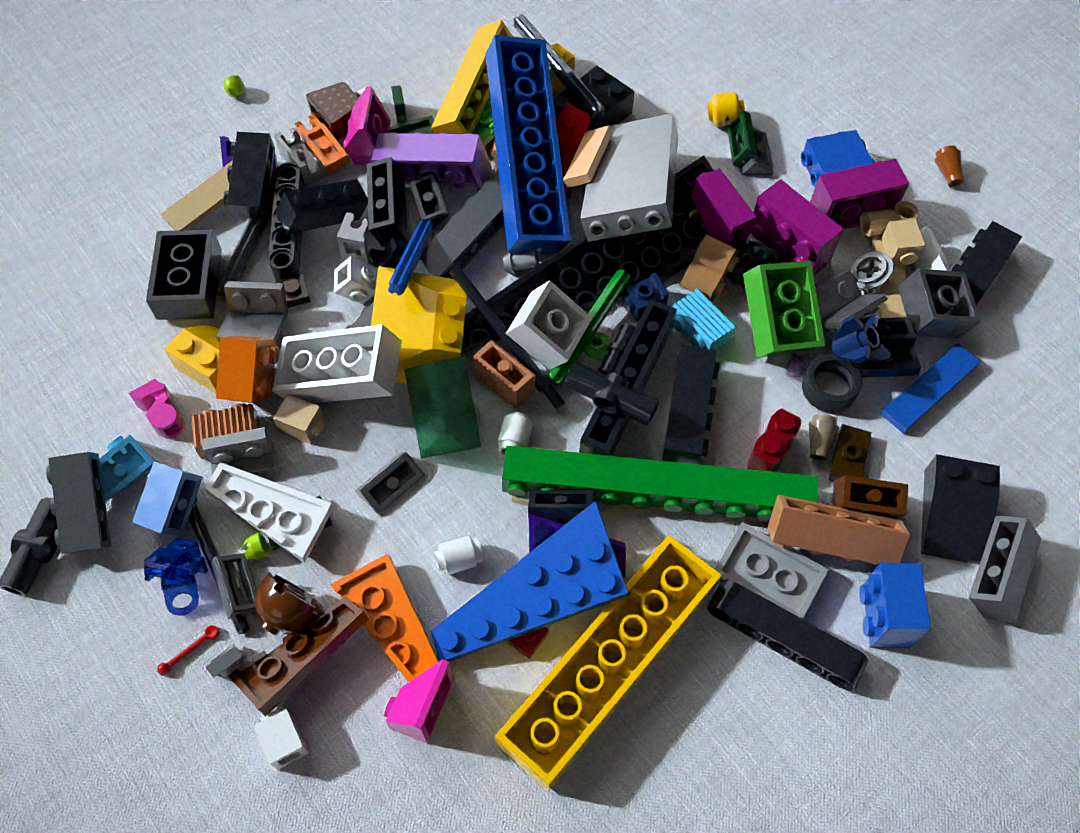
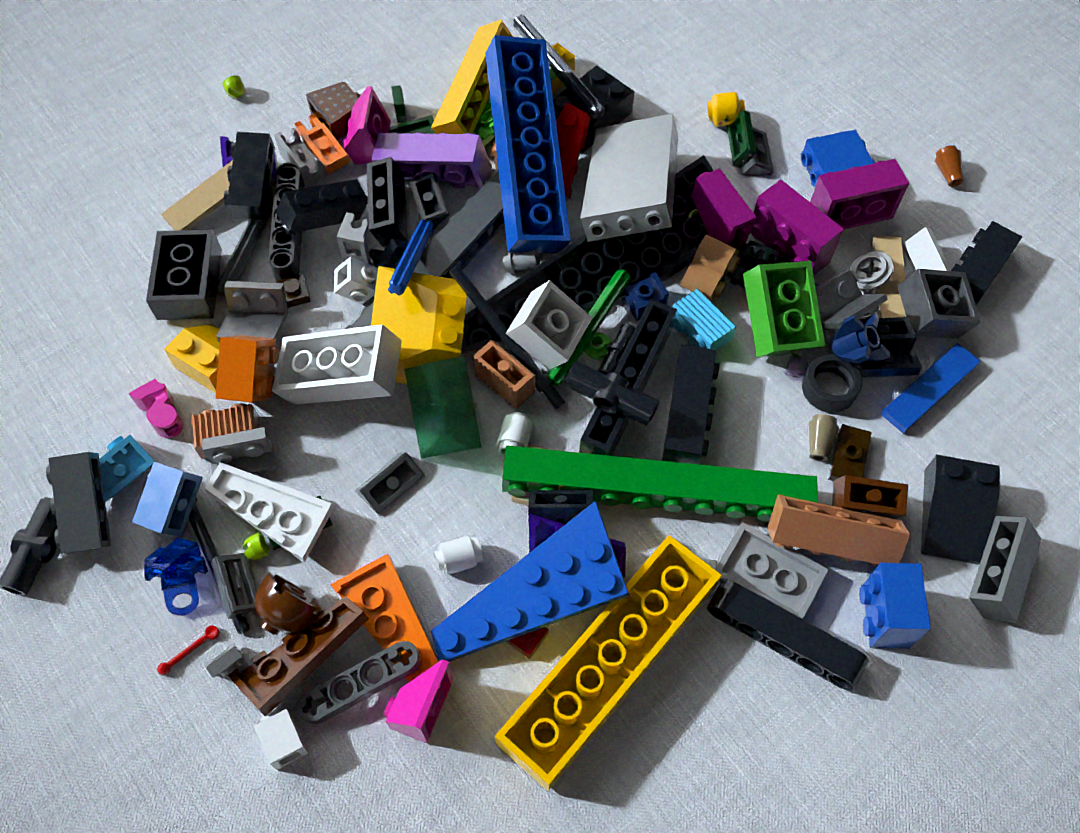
tan brick [273,394,325,445] -> none
light nougat tile [563,126,613,188] -> none
dark red brick [747,408,801,472] -> none
tan piece [859,201,919,237] -> none
tan brick [881,219,926,265] -> none
none -> dark grey beam [297,641,422,724]

